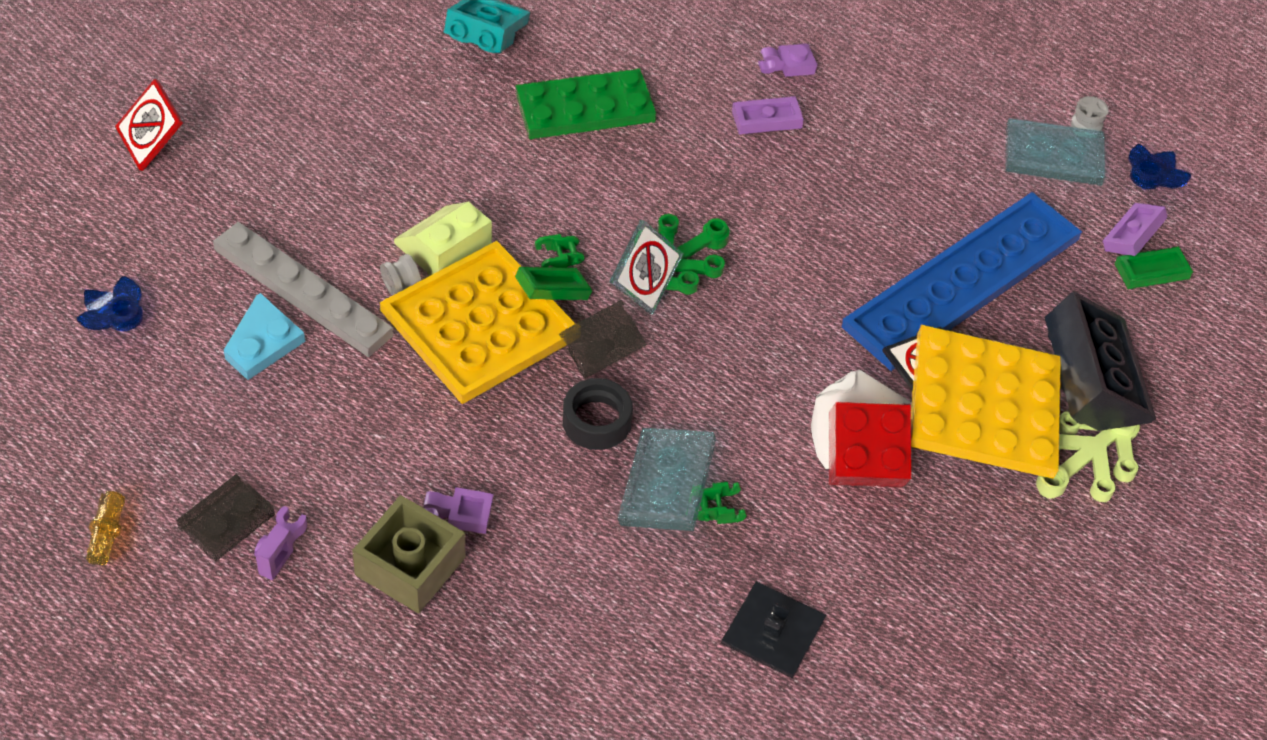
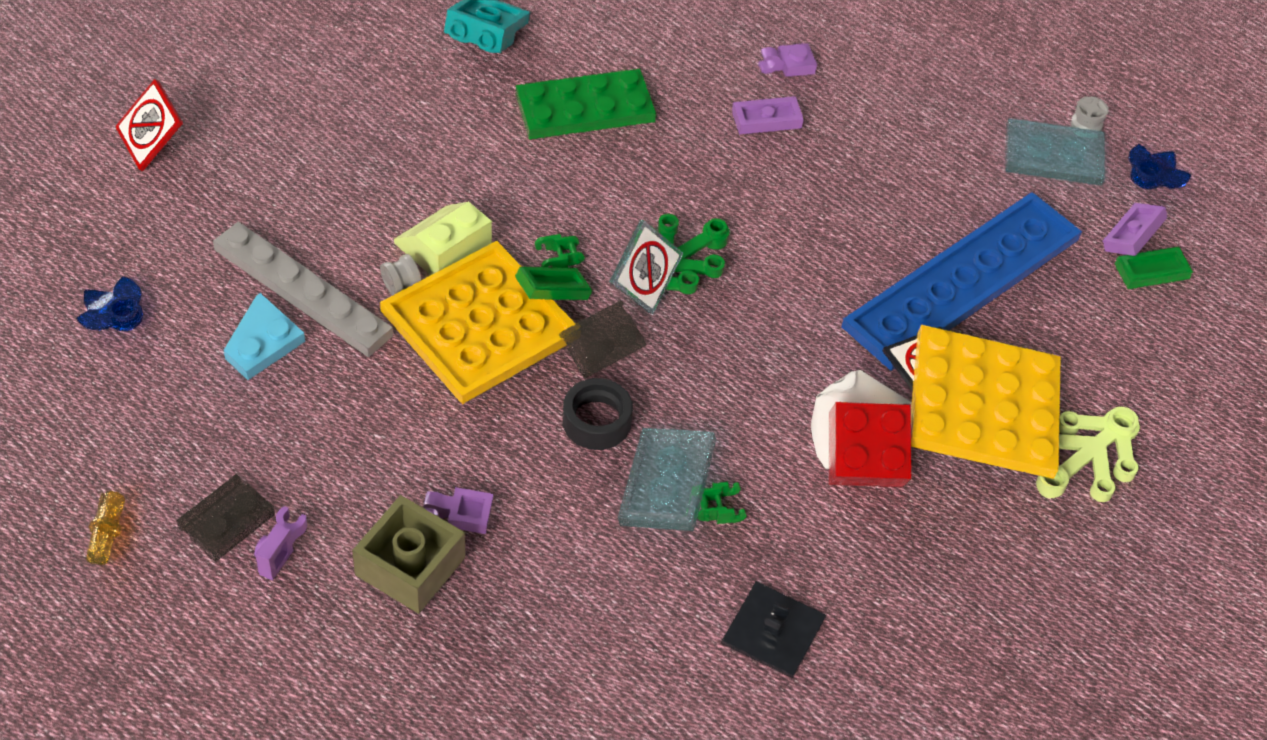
black slope [1044,291,1156,431] -> none

